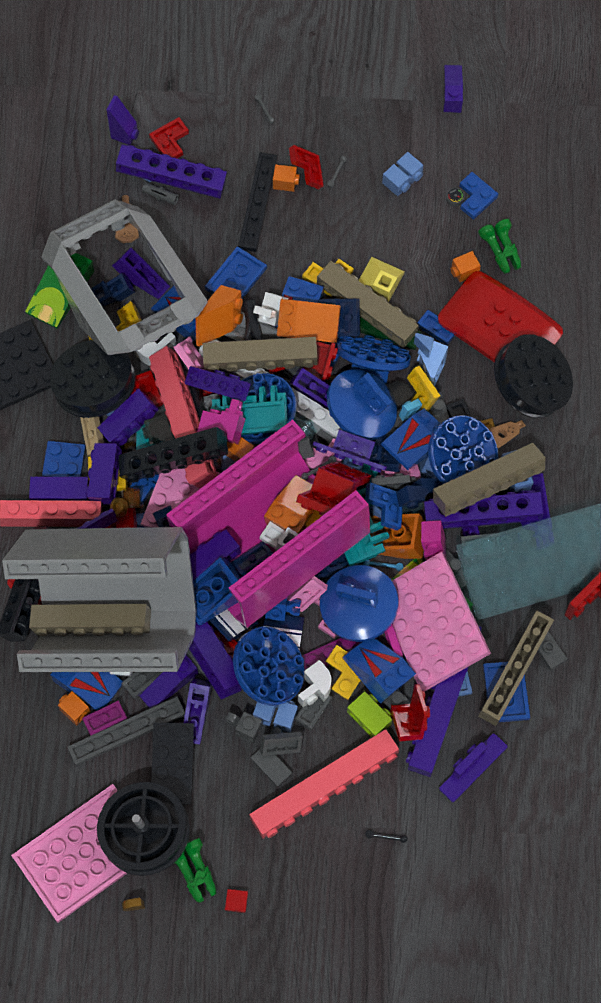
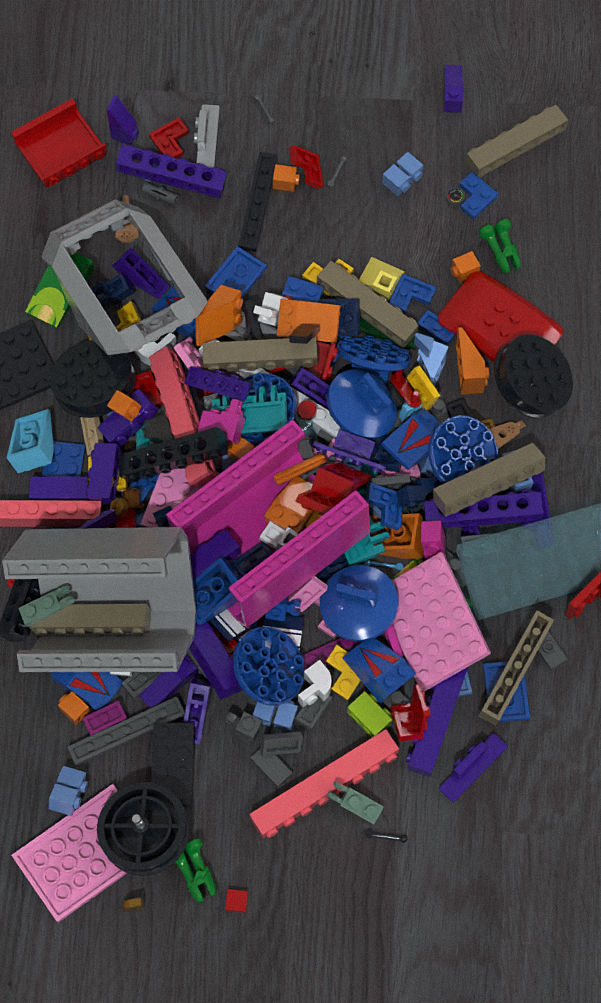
none -> medium azure slope [7,409,54,473]
none -> red panel [11,98,107,188]
none -> sand green hinge [18,585,75,627]
none -> medium blue piece [49,766,88,816]
none -> orange brick [107,390,142,422]
none -> light grey bracket [194,105,220,168]
none -> orange axle [273,454,326,485]
none -> tile [289,324,320,344]
none -> red tile [297,401,317,421]
none -> sand green hinge [327,781,384,824]
none -> blue plate [389,274,437,314]
none -> red piece [390,370,421,408]
none -> orange slope [455,327,489,395]
none -> dark tan brick [466,105,568,178]

